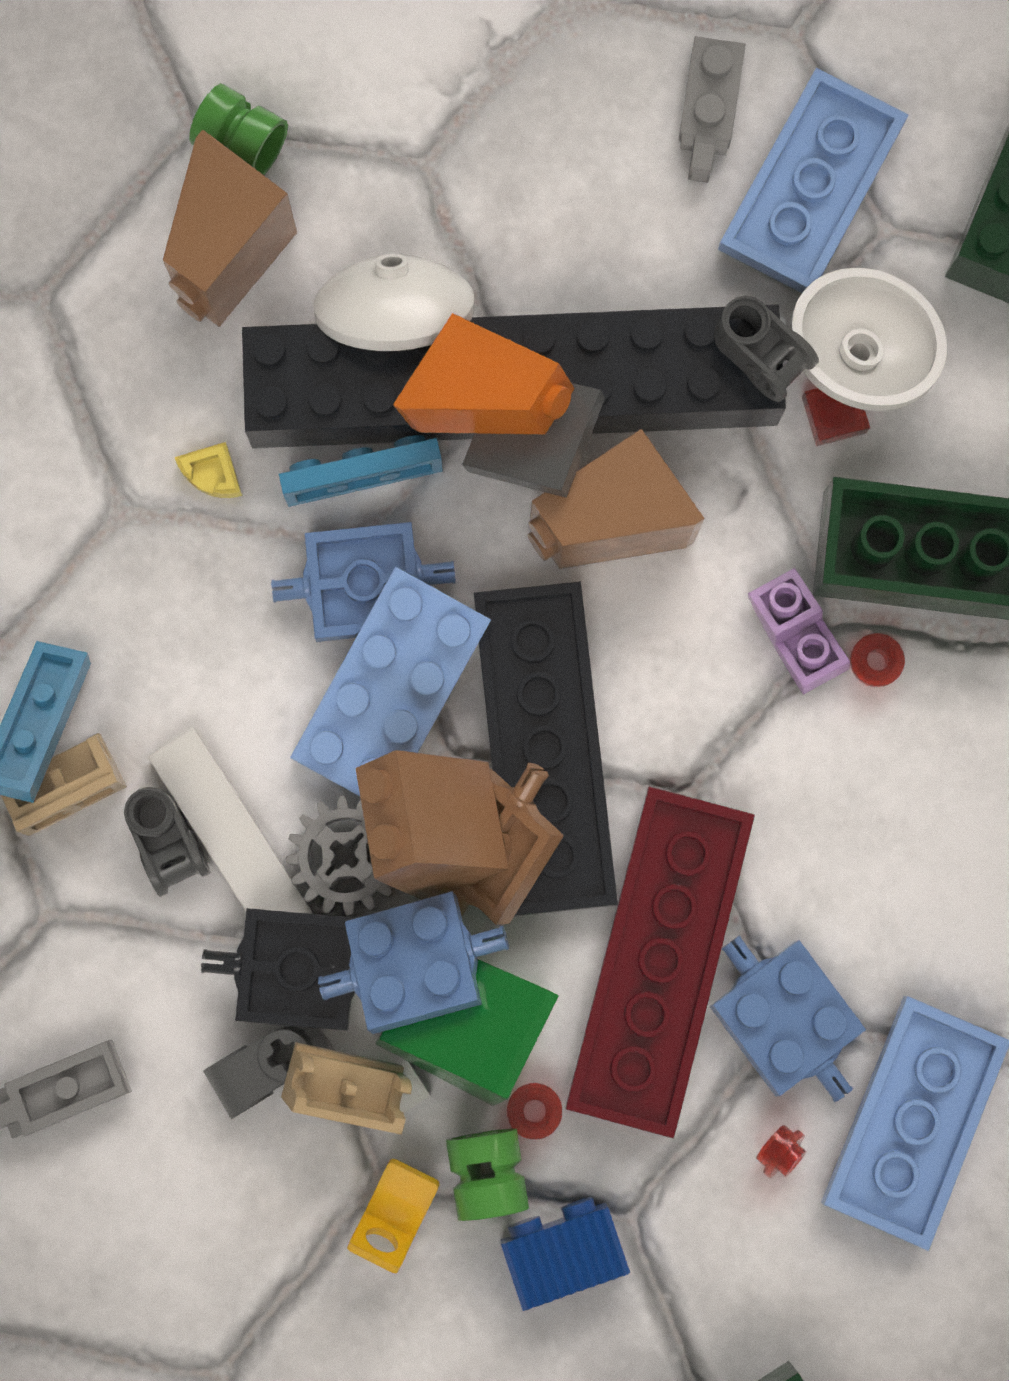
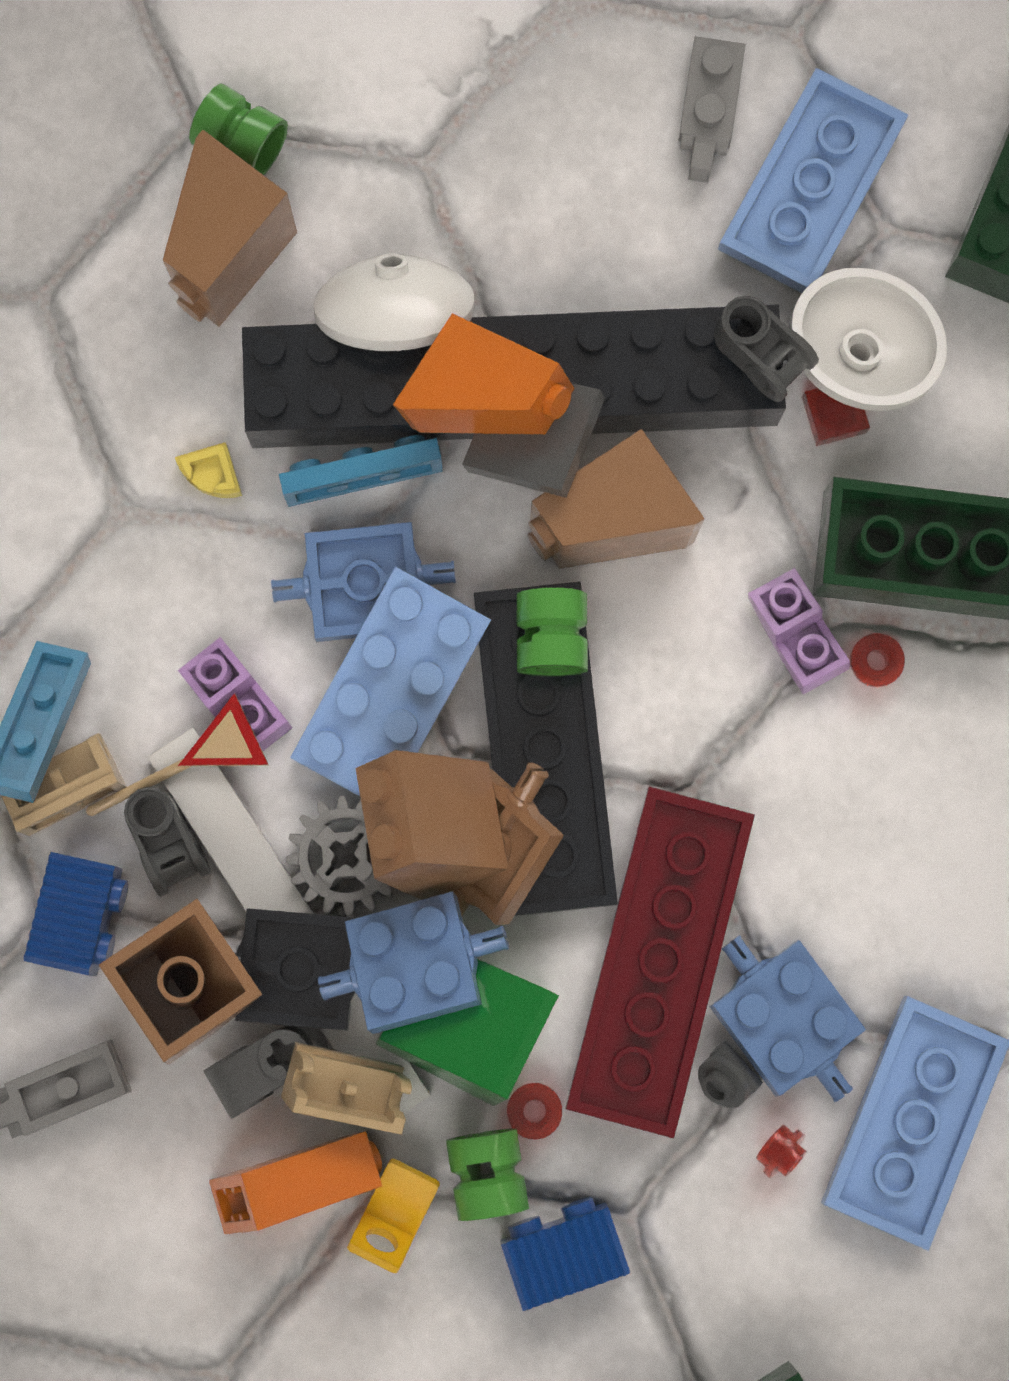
none -> blue brick [24,852,128,976]
none -> piece [86,693,269,816]
none -> medium nougat slope [99,899,262,1065]
none -> lavender slope [178,637,293,751]
none -> orange slope [209,1131,382,1234]
none -> bright green wheel [517,588,588,676]
none -> dark grey plate [698,1040,763,1108]

